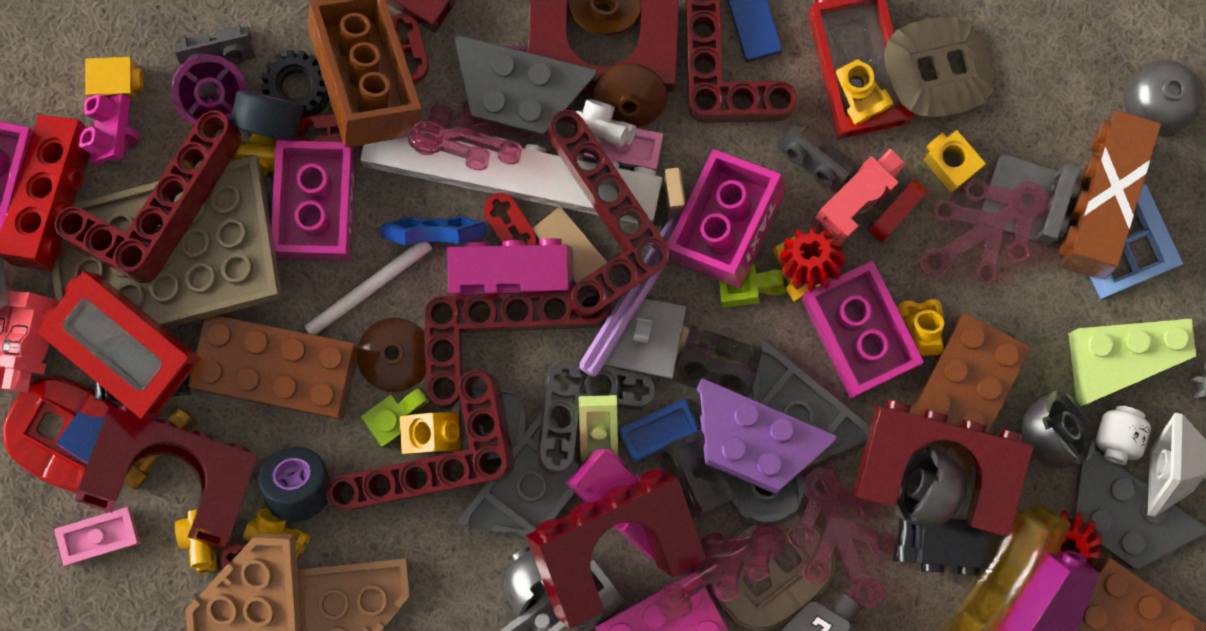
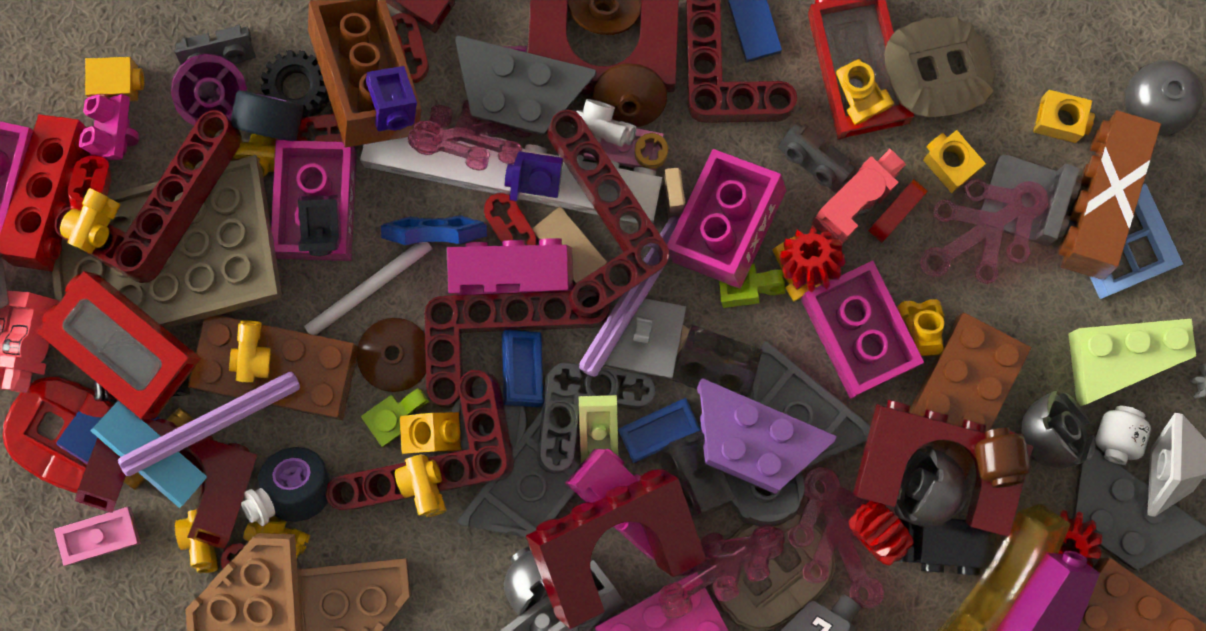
none -> yellow plate [60,188,121,254]
none -> red beam [68,155,111,211]
none -> medium azure tile [90,400,207,508]
none -> lavender axle [118,372,300,476]
none -> yellow plate [229,320,271,382]
none -> white plate [241,488,275,526]
none -> black bracket [298,195,342,256]
none -> dark purple bracket [366,66,417,131]
none -> yellow plate [395,454,447,518]
none -> blue tile [502,330,544,407]
none -> dark purple bracket [504,151,563,201]
none -> pearl gold bush [634,133,668,169]
none -> red gear [849,501,913,566]
none -> reddish brown head [975,427,1031,488]
none -> yellow brick [1033,90,1095,143]

